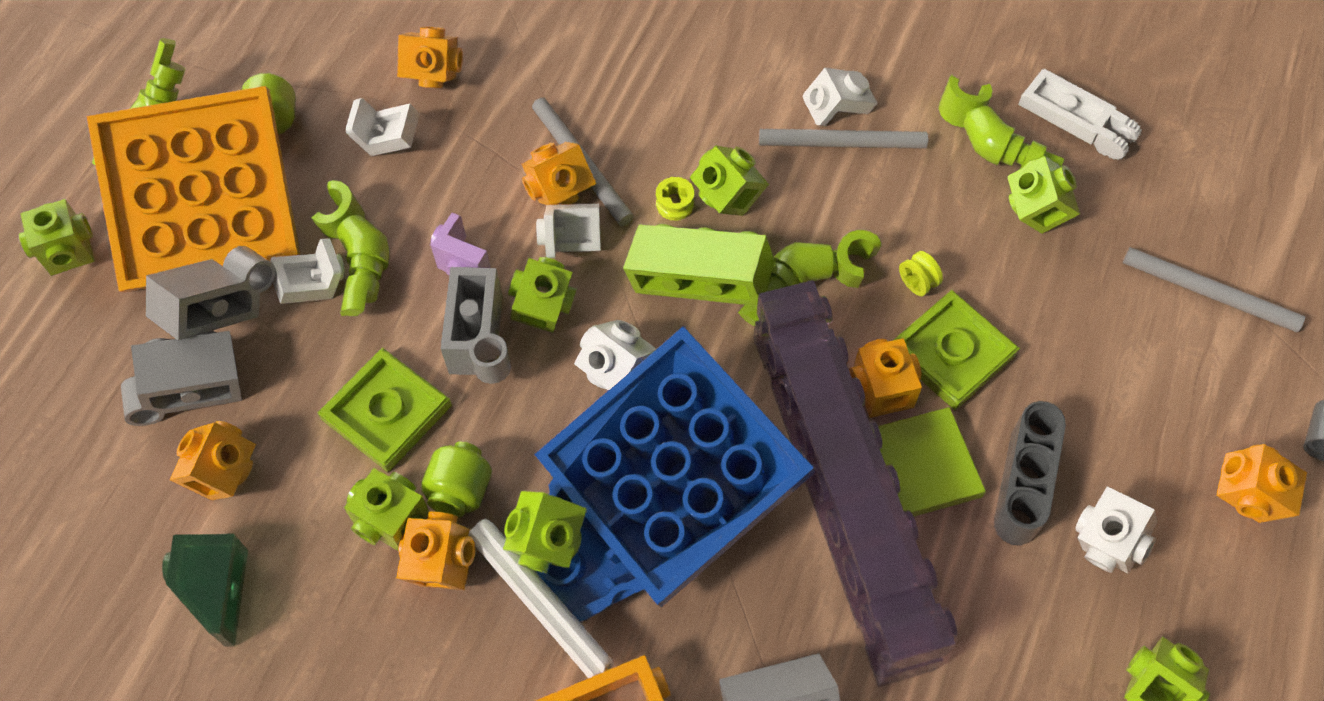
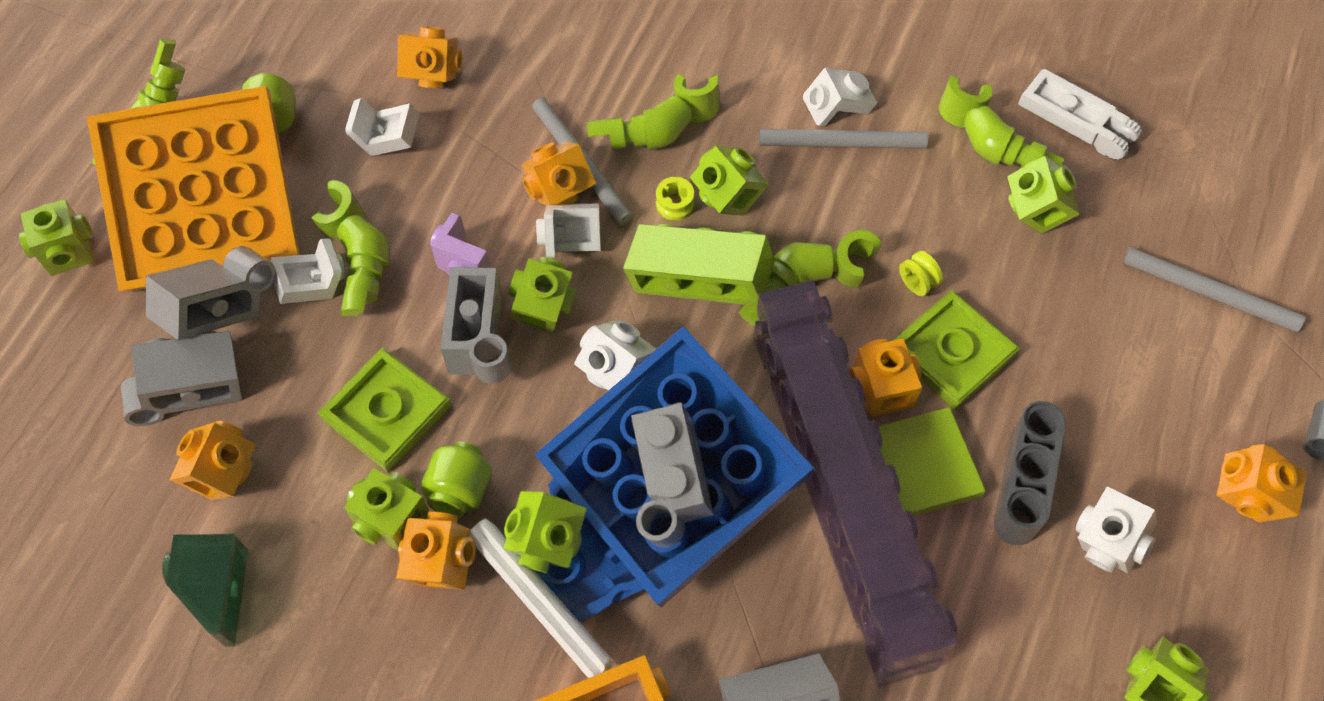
none -> lime piece [587,74,720,150]
none -> light grey hinge [631,403,714,548]

